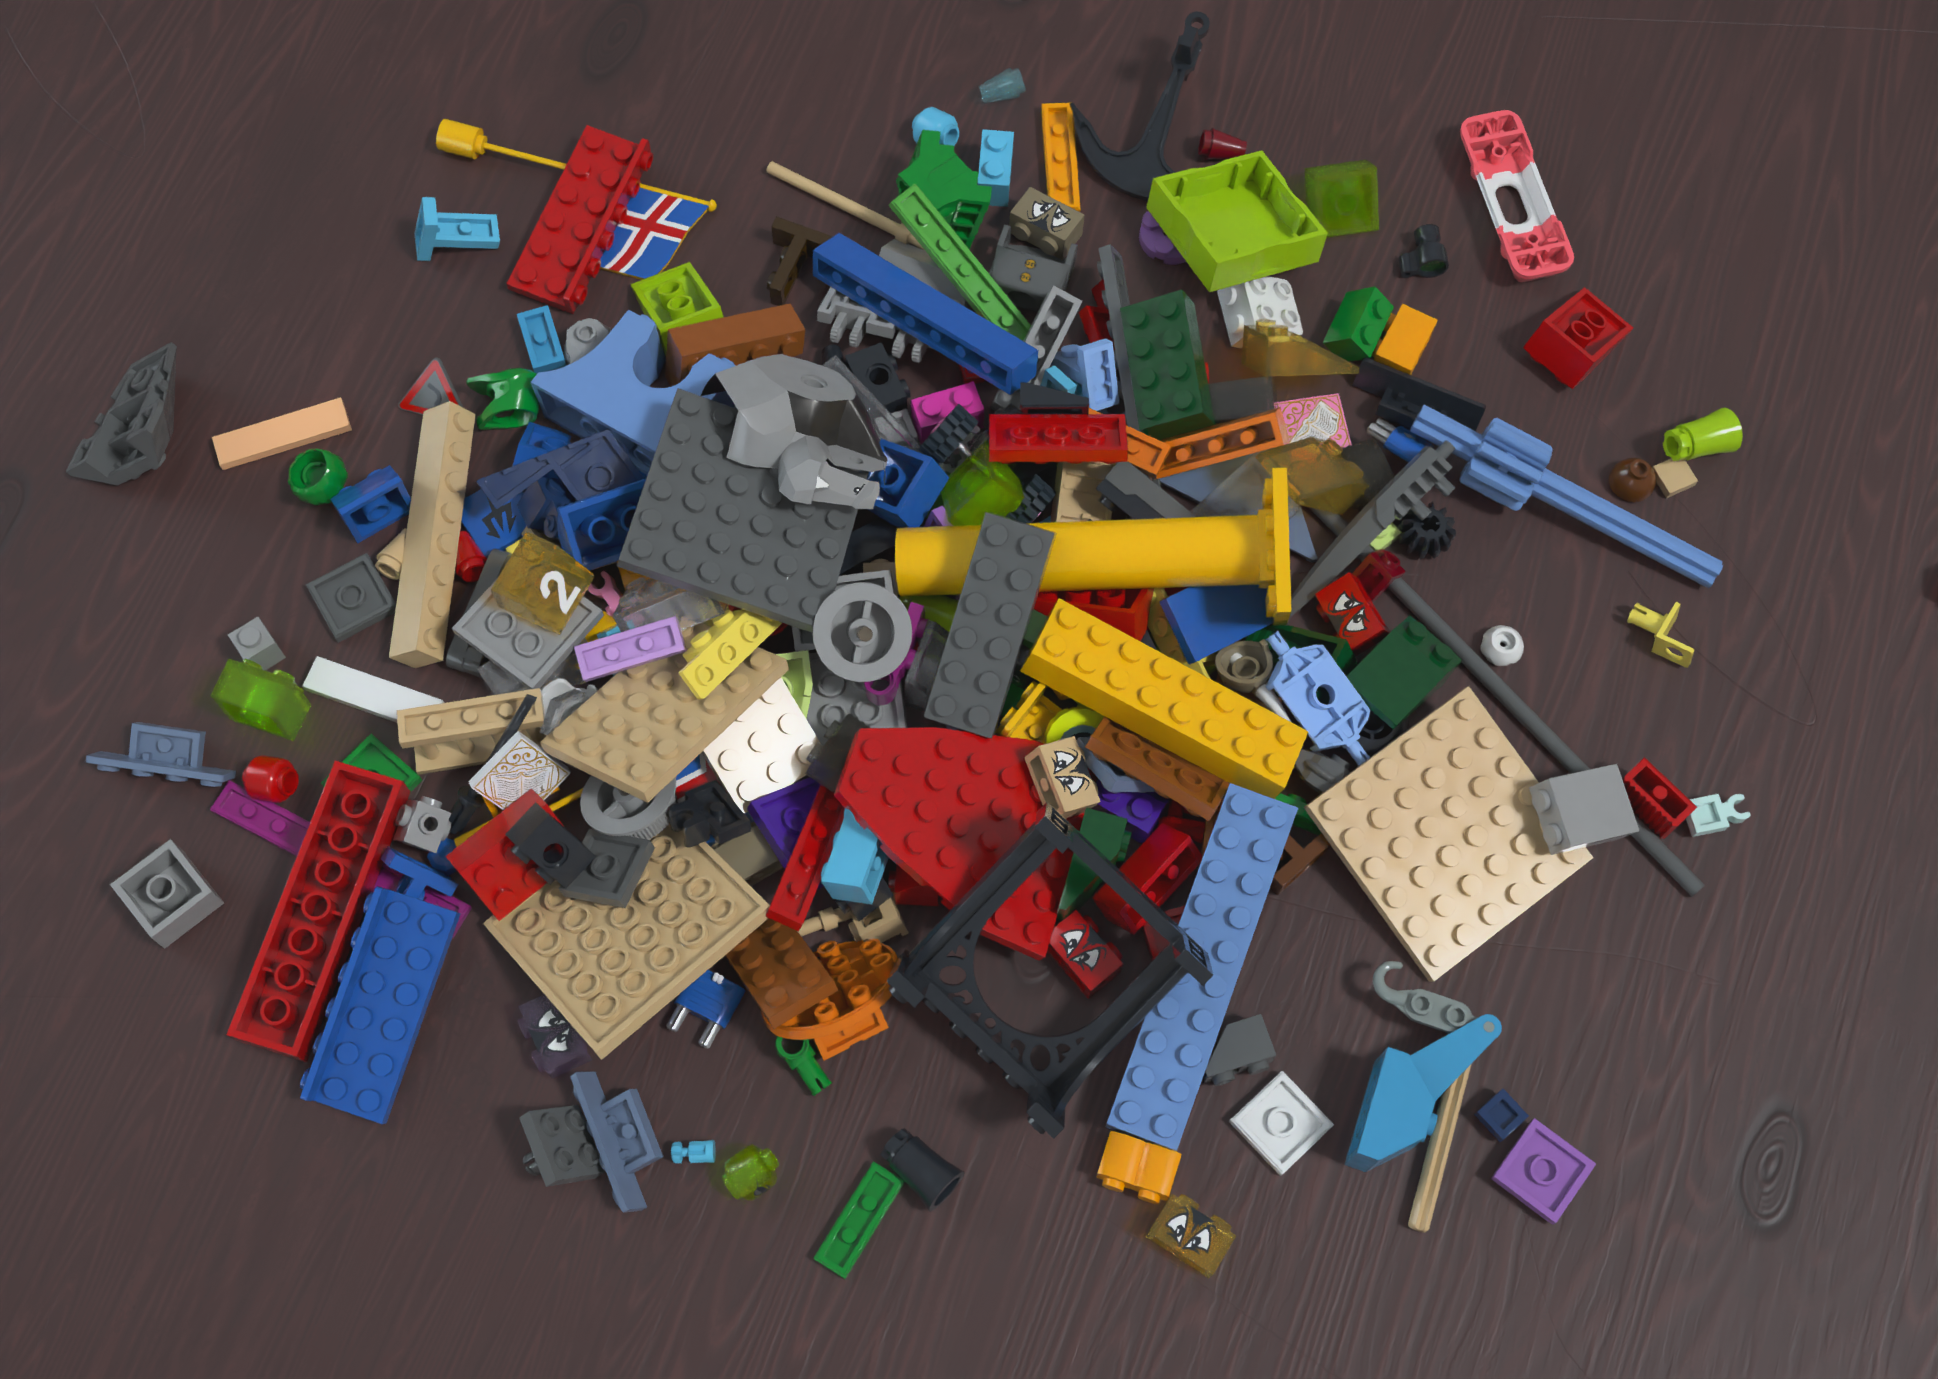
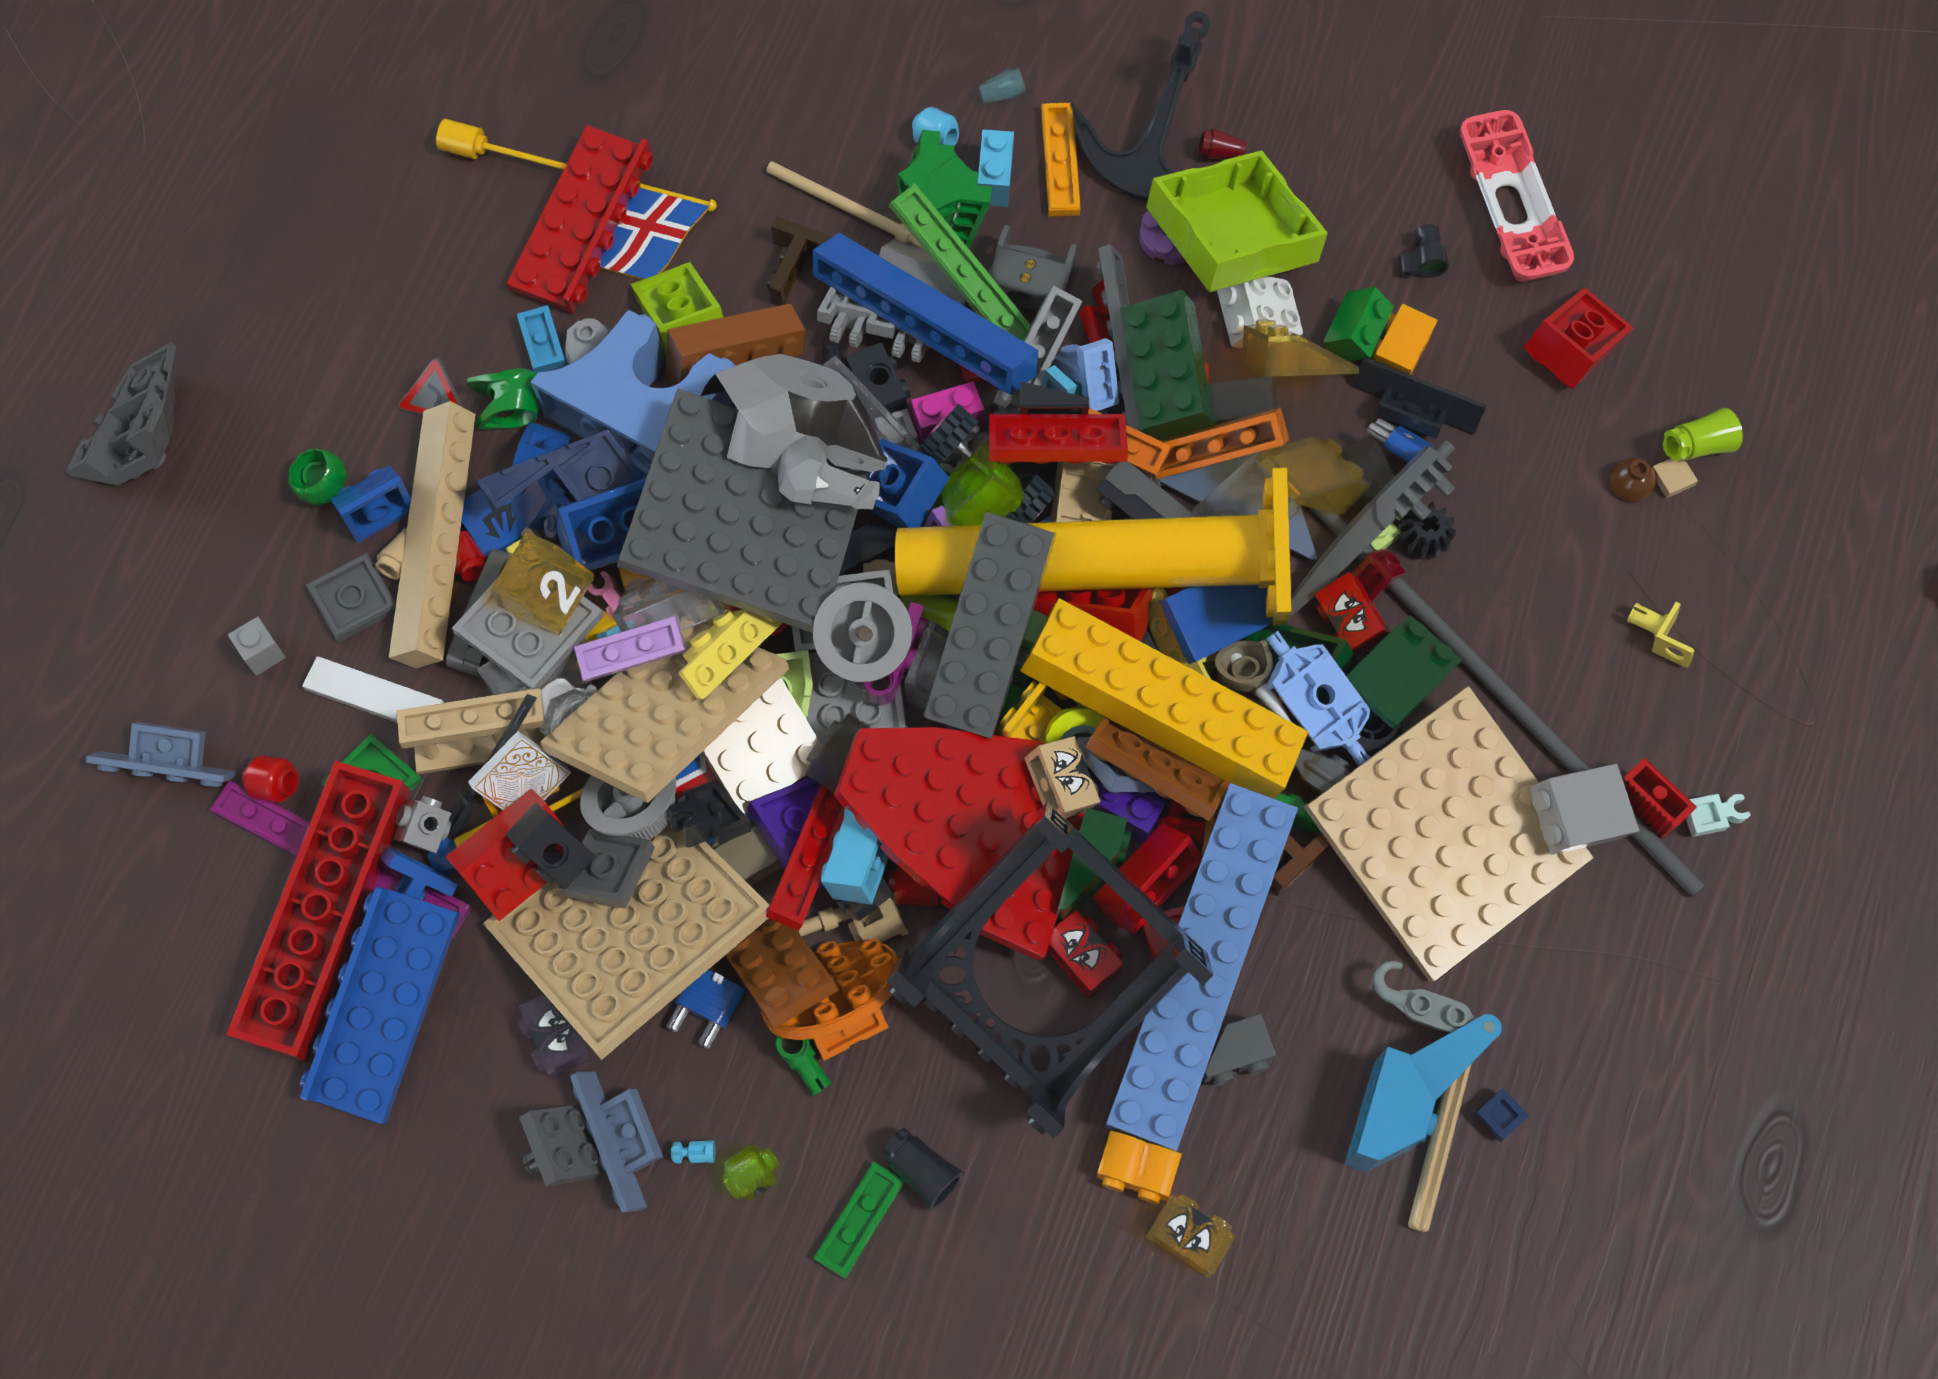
light grey brick [110,839,224,949] -> none
clear neon green brick [210,659,311,741] -> none
light nougat tile [212,397,352,470] -> none
medium azure bracket [414,197,500,261] -> none
dark tan brick [1009,187,1085,260] -> none
white tile [1229,1071,1334,1176] -> none
tile [1274,393,1353,465] -> none
clear neon green slope [1305,160,1379,237] -> none
medium blue axle [1410,405,1723,588] -> none
white plate [1481,625,1524,666] -> none
medium lavender plate [1490,1118,1596,1225] -> none

